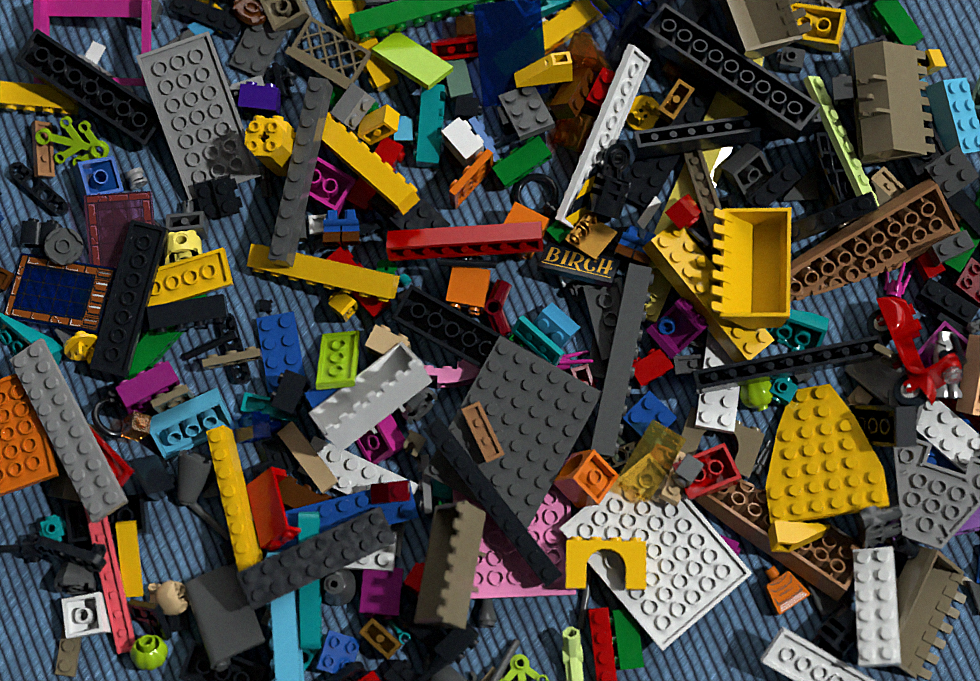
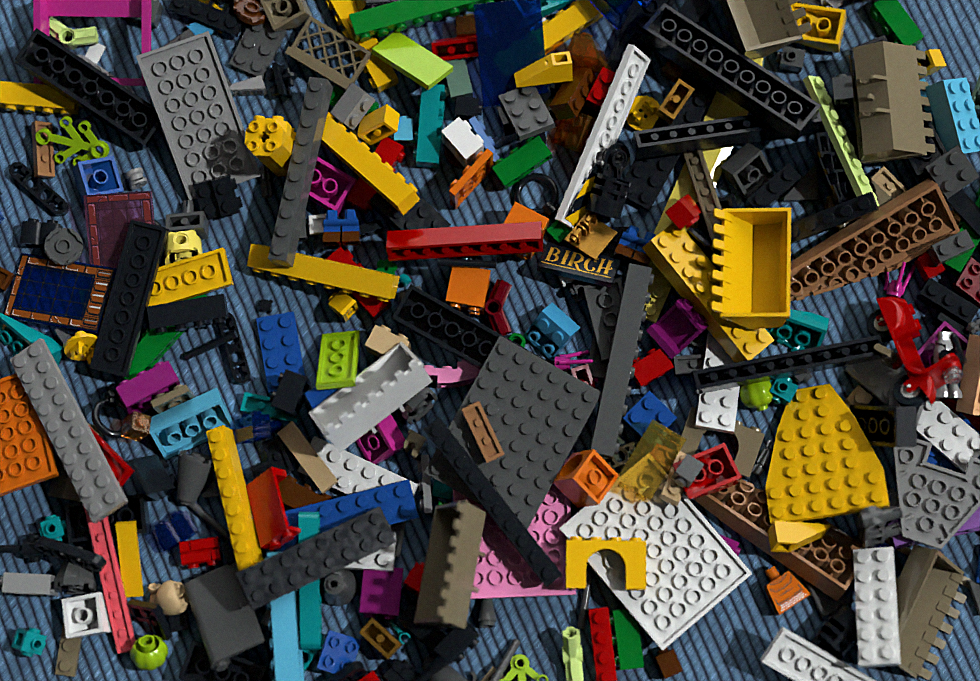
black piece [92,542,106,558] -> none
dark tan plate [202,346,263,370] -> none
dark purple slope [238,81,281,116] -> none
dark red slope [370,480,411,504] -> none
teal plate [512,315,565,366] -> none
white sticker [637,196,662,229] -> none
blue plate [657,316,676,335] -> none
black bush [893,535,919,560] -> none
none -> light grey window [0,572,59,596]
none -> teal brick [11,627,47,657]
none -> yellowish green piece [50,16,99,50]
none -> clear blue brick [152,510,200,552]
none -> red brick [179,536,223,569]
none -> reddish brown brick [654,647,683,679]

